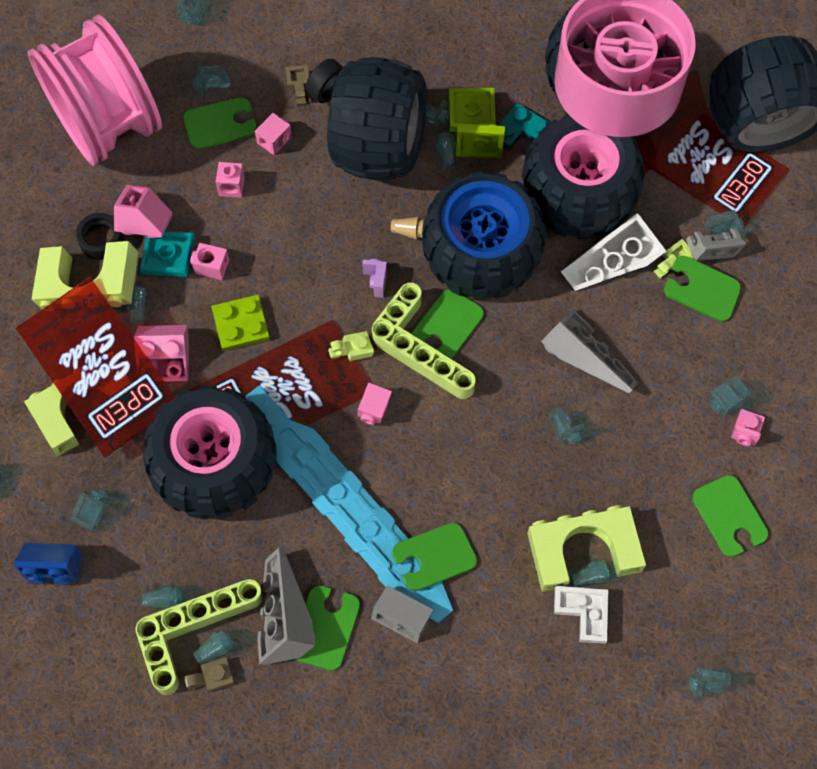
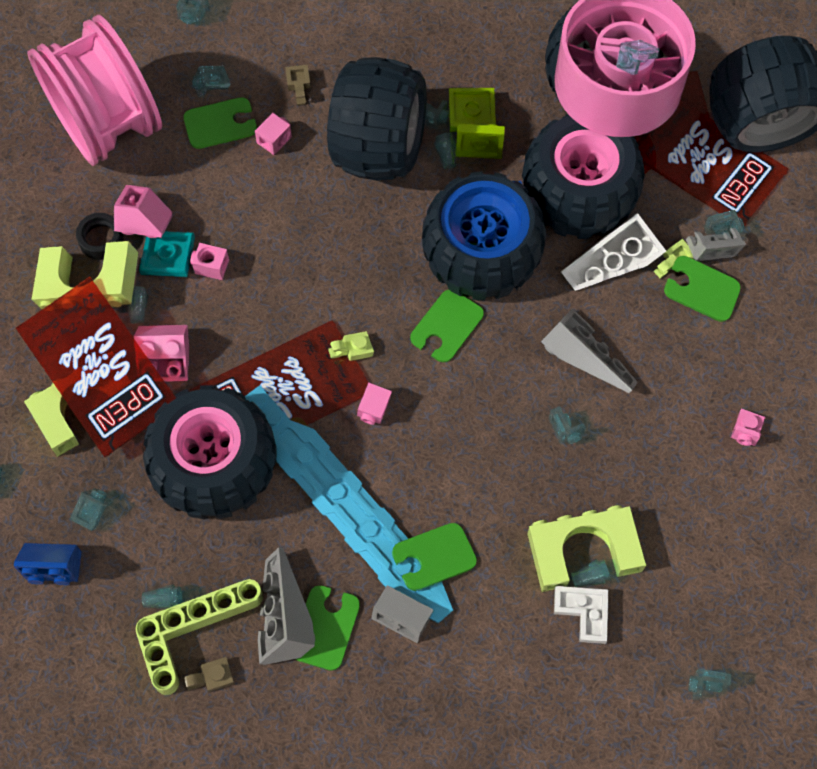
clear light blue cone [193,628,235,665] -> none
lime plate [211,295,270,352] -> none
bright pink brick [216,162,245,198] -> none
black tyre [306,59,343,104] -> none
lavender bracket [362,259,388,298] -> none
yellowish green beam [372,283,475,399] -> none
tan cone [391,216,424,240] -> none
teal plate [498,103,549,150] -> none
bright green piece [692,475,768,557] -> none
clear light blue brick [708,375,752,418] -> none
none -> clear light blue bracket [616,40,659,75]

